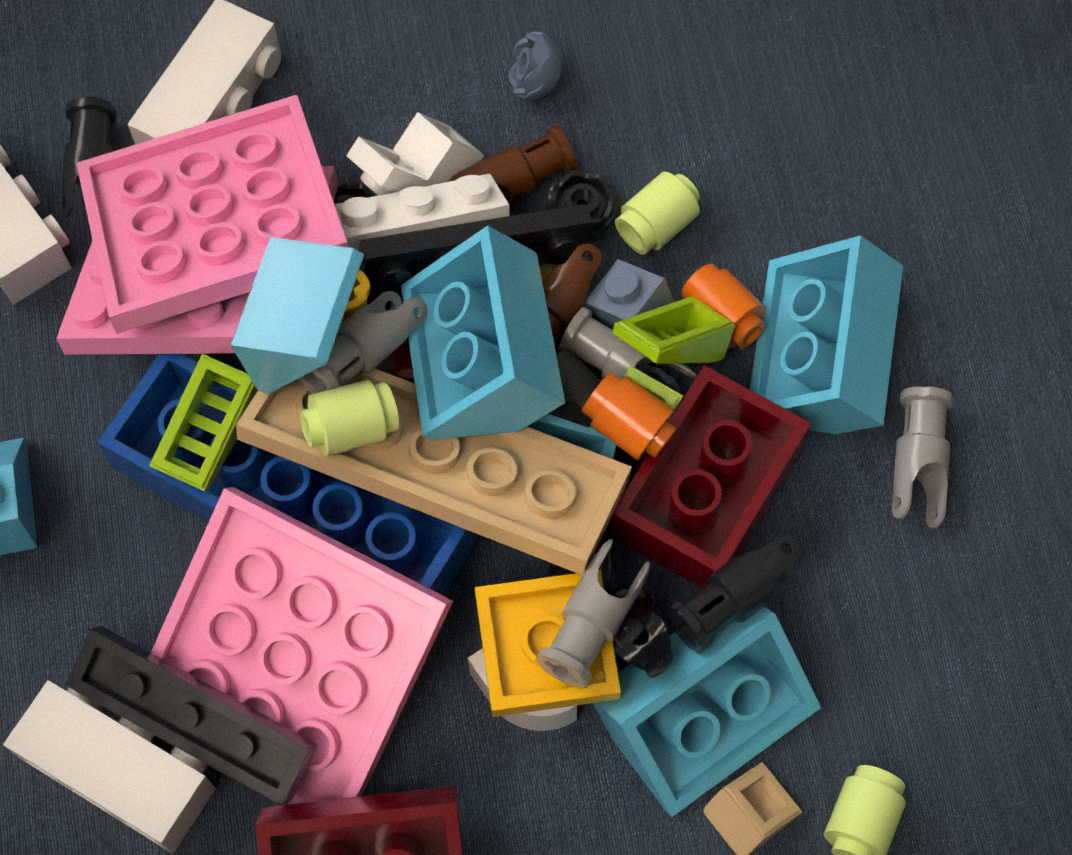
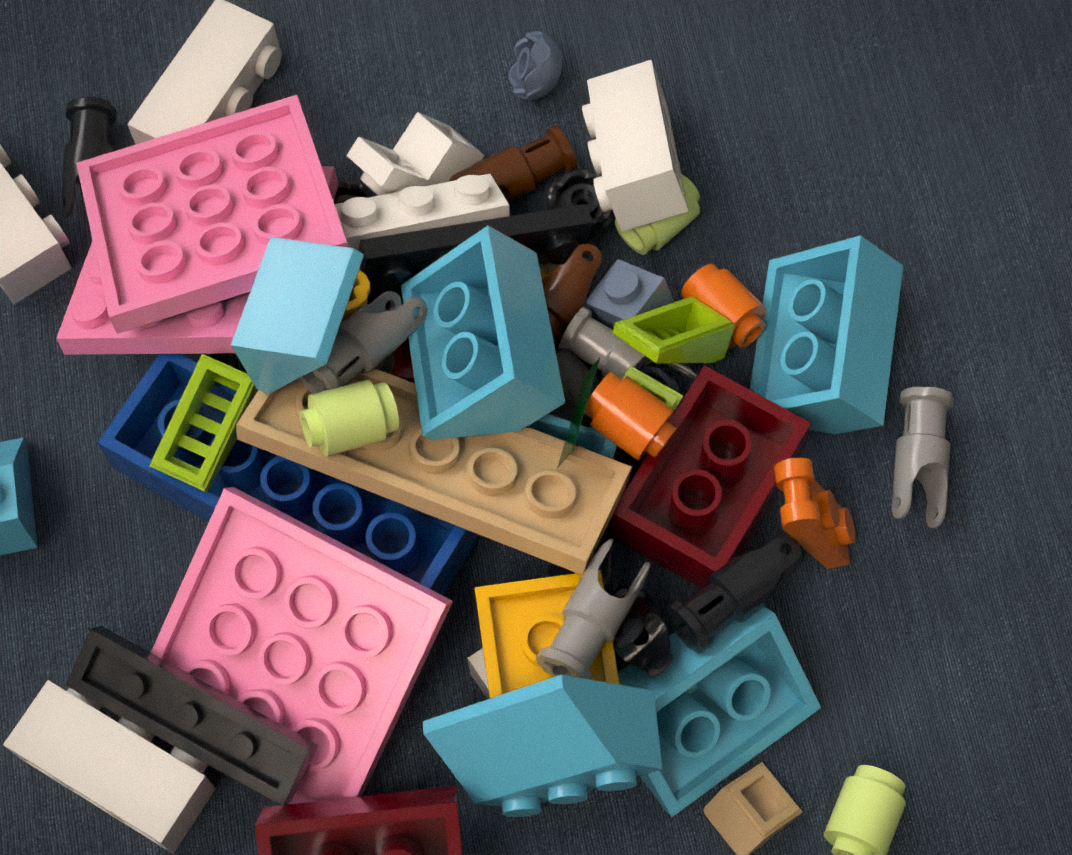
none -> medium azure slope [423,675,663,817]
none -> dark green sticker [557,357,600,468]
none -> white brick [582,60,689,232]
none -> orange plate [774,458,855,569]

